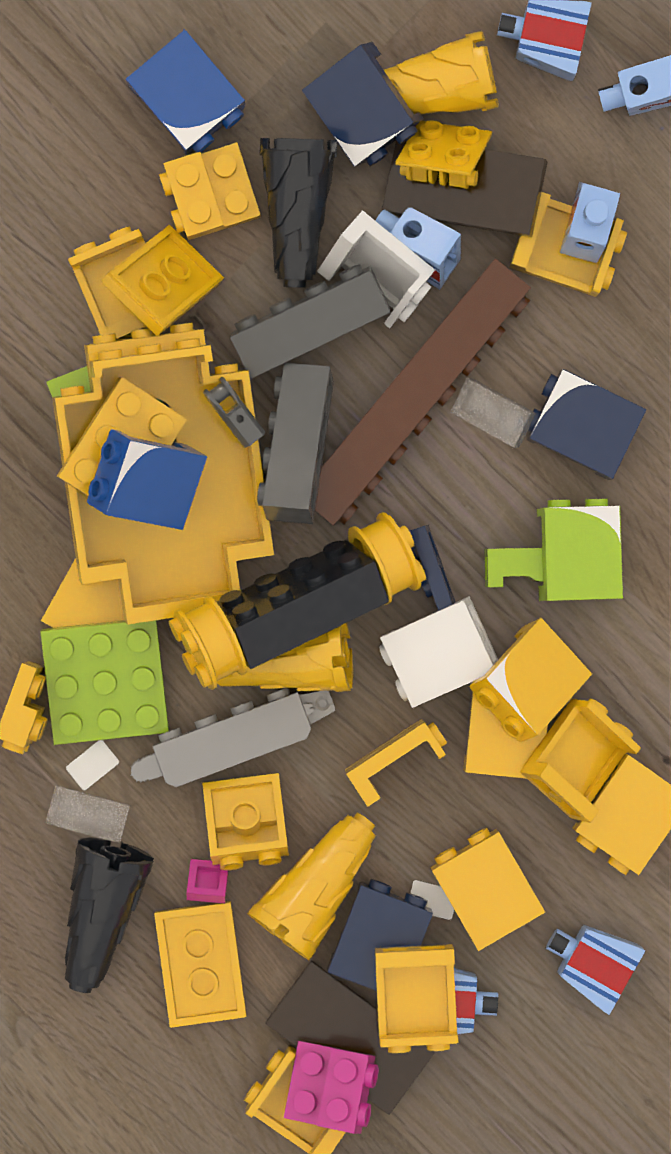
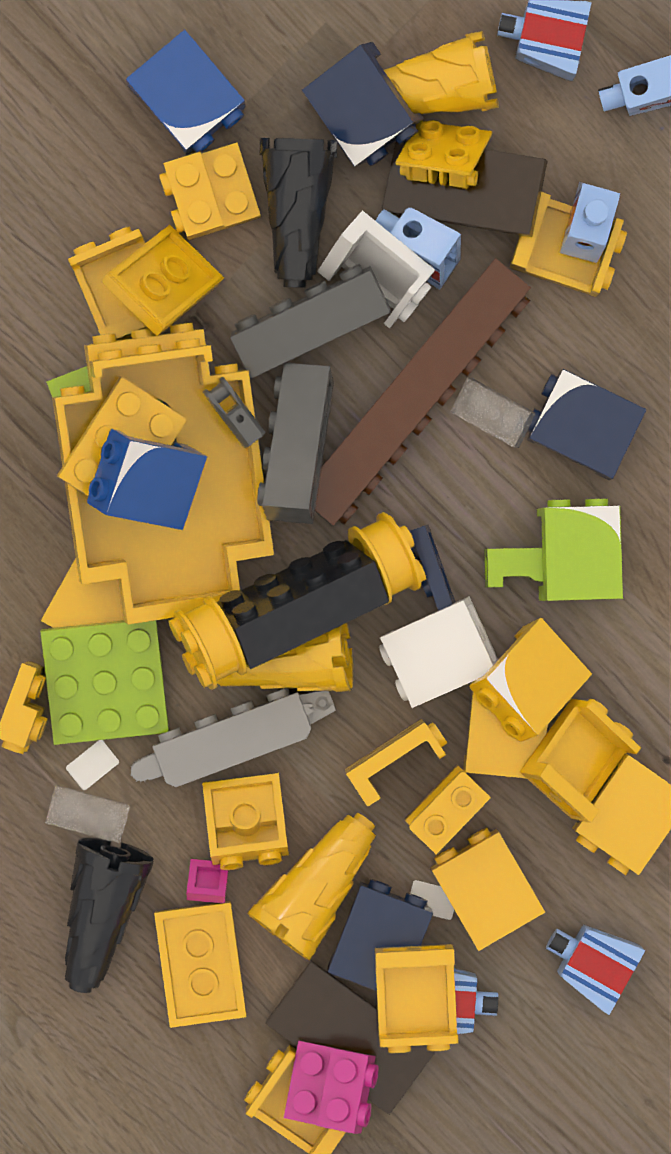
none -> yellow panel [404,765,491,855]

